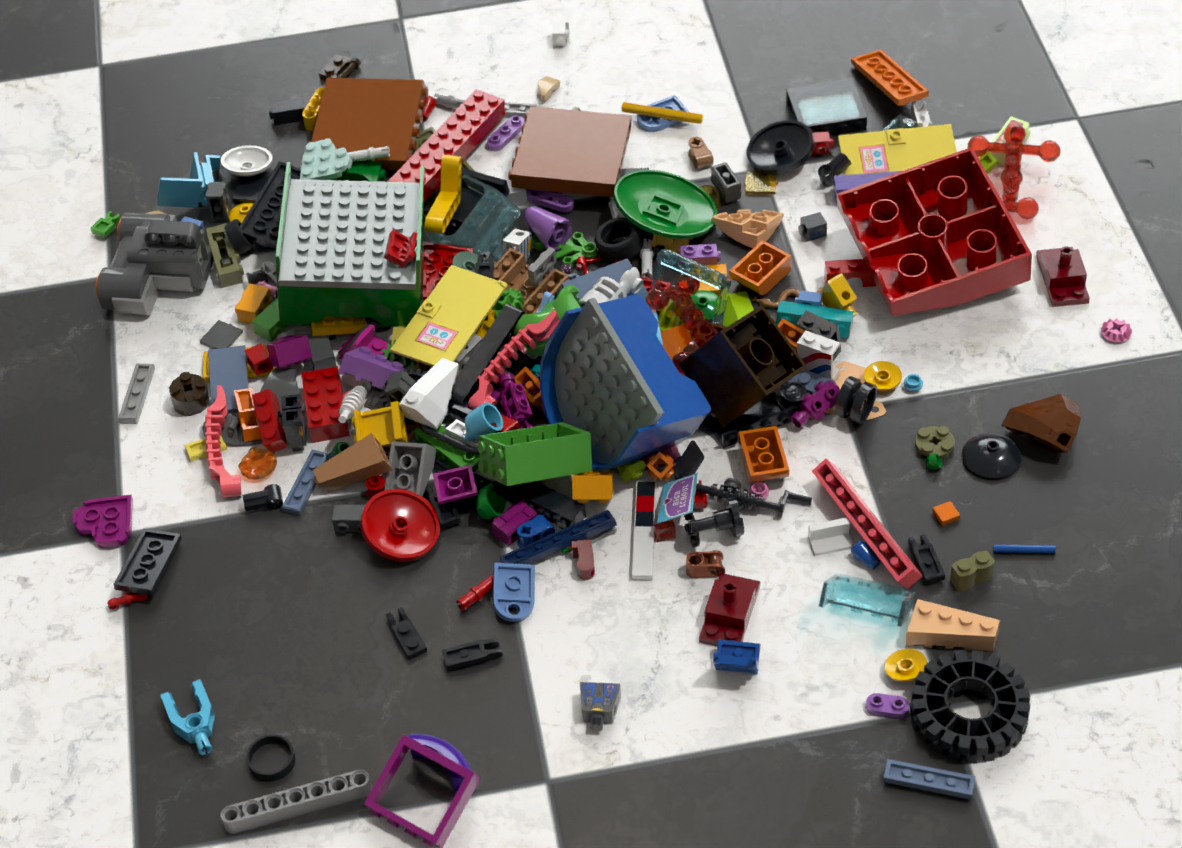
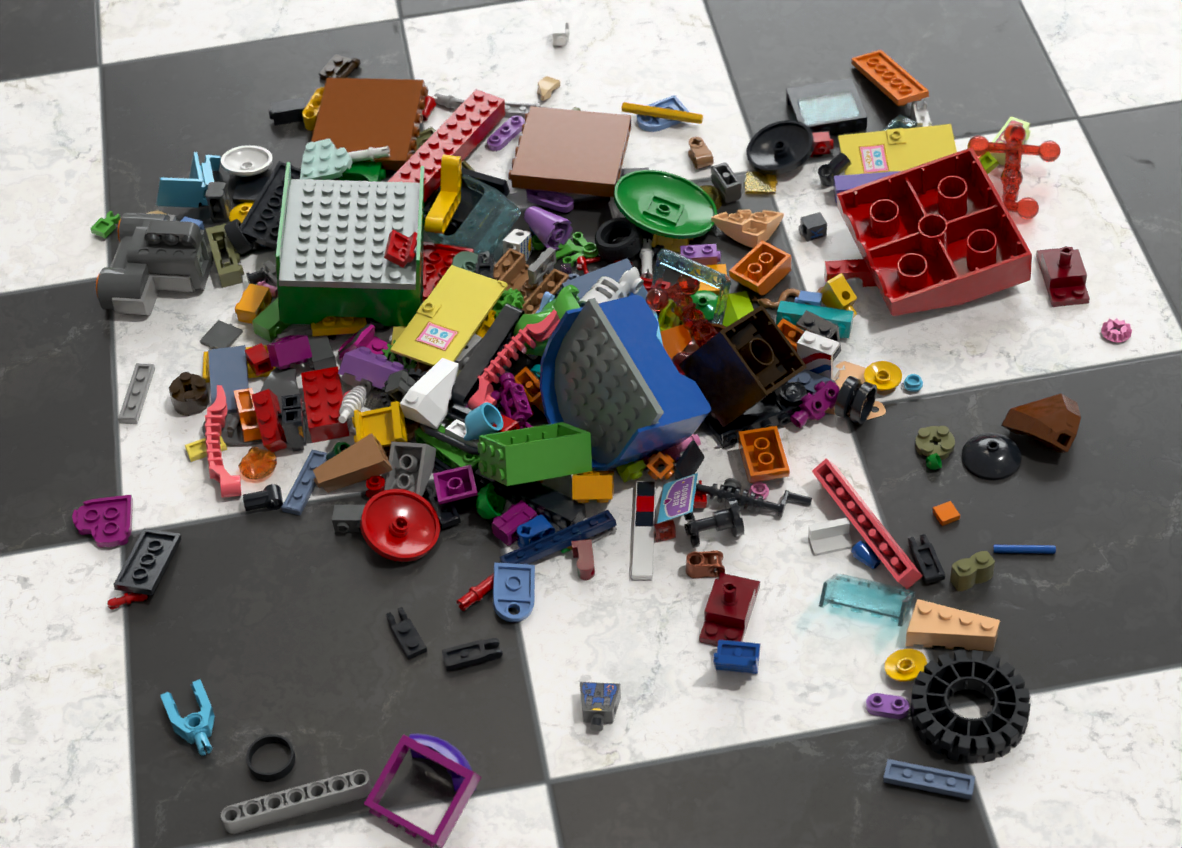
none -> bright pink pin [676,434,701,453]

